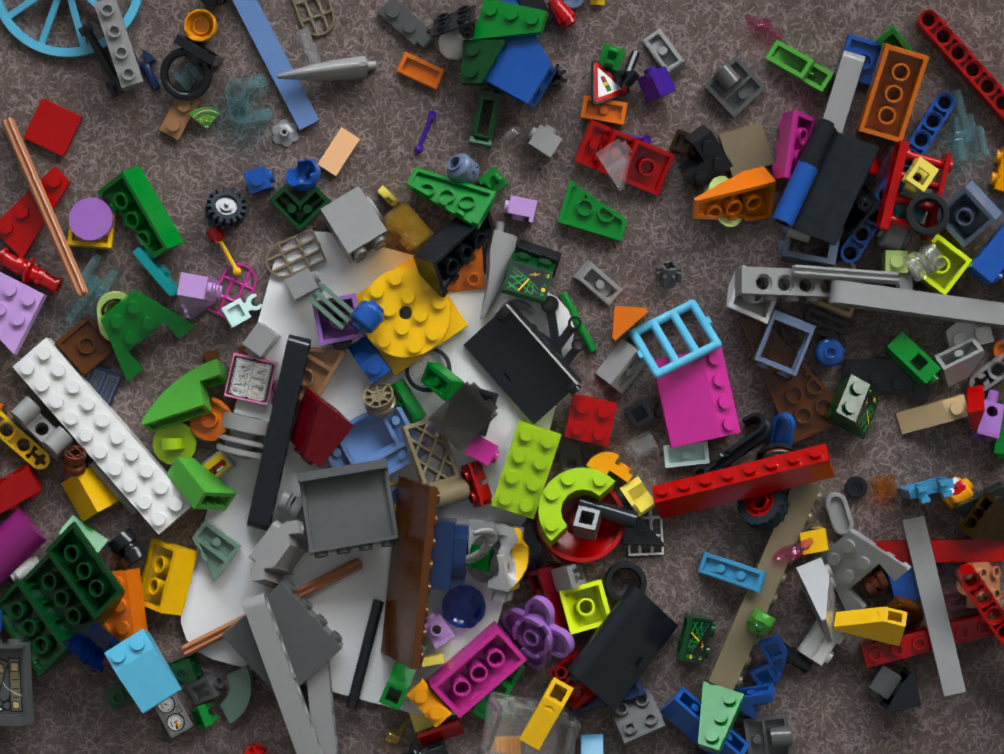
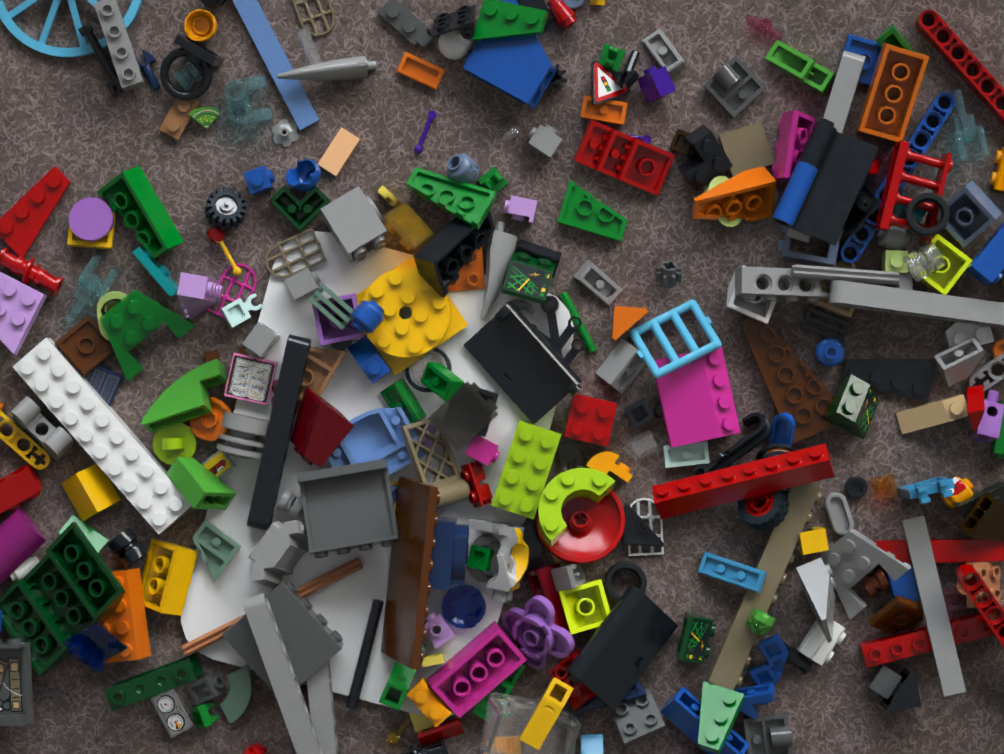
nougat axle [2,117,89,297] -> none
red tile [23,98,83,157] -> none
copper wheel [63,445,86,476] -> none
light grey bar [89,460,138,515] -> none
medium azure slope [105,629,182,714] -> none
dark tan wheel [362,382,396,418] -> none
dark green wing [460,39,507,86] -> none
light grey piece [466,528,498,564] -> none
dark green window [469,88,502,149] -> none
dark grey brick [573,505,601,541] -> none
black piece [577,496,638,529] -> none
clear slope [596,139,632,191] -> none
light yellow panel [620,476,655,517] -> none
sand blue window [752,309,816,379] -> none
clear pink piece [773,538,813,562] -> none
yellow slope [833,607,907,646] -> none
green brick [884,331,941,388] -> none
light yellow brick [901,157,939,194] -> none

